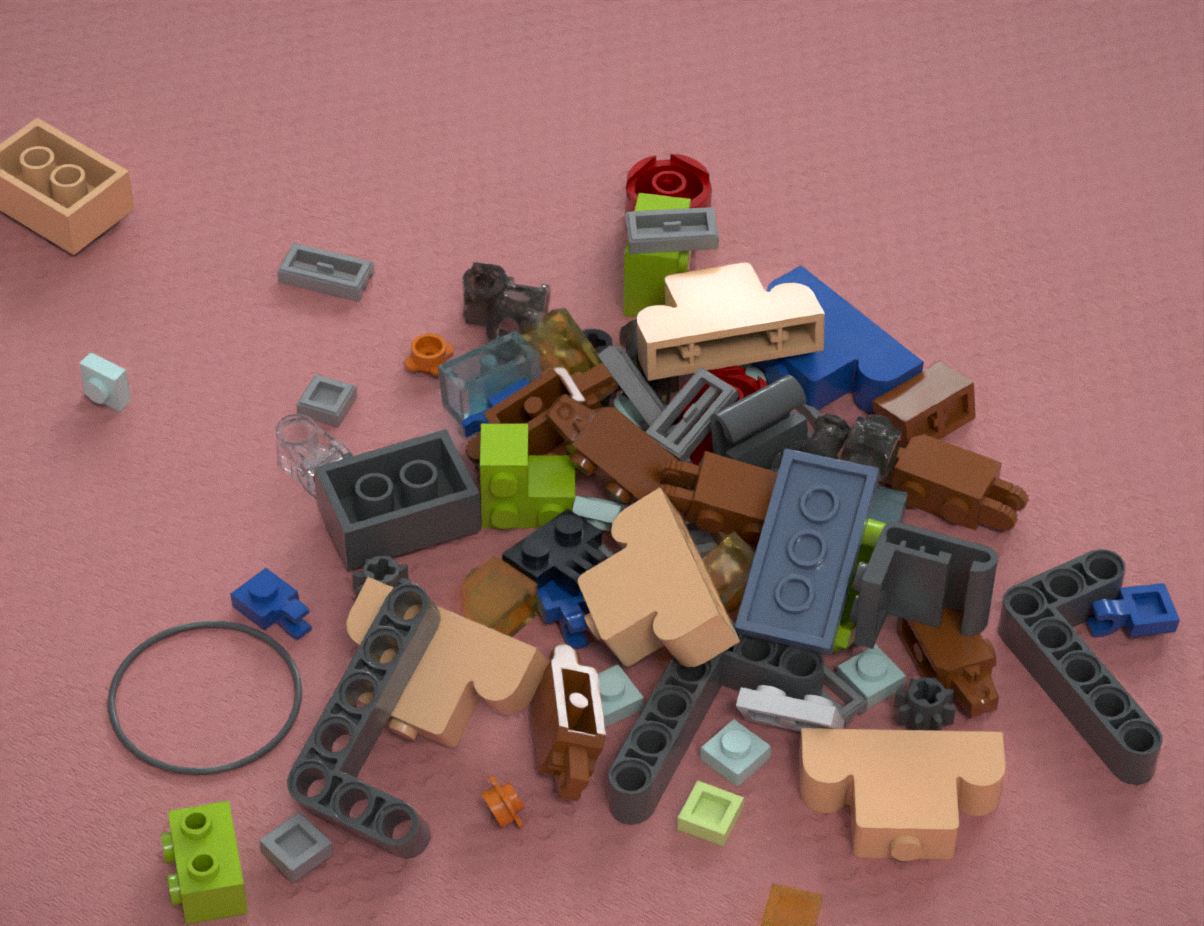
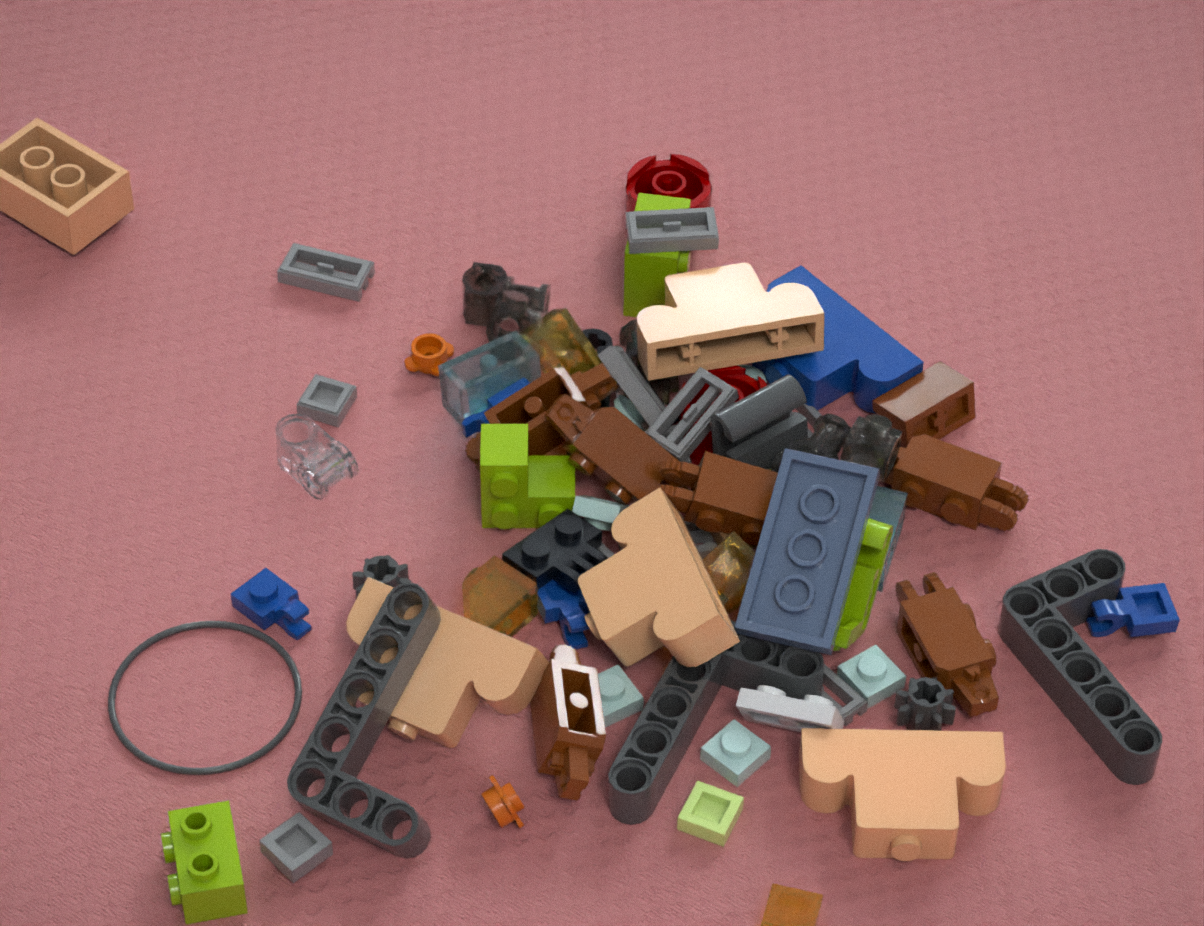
light aqua plate [79,352,131,412] -> none
dark grey brick [314,429,481,571] -> none
dark grey piece [850,522,998,649] -> none

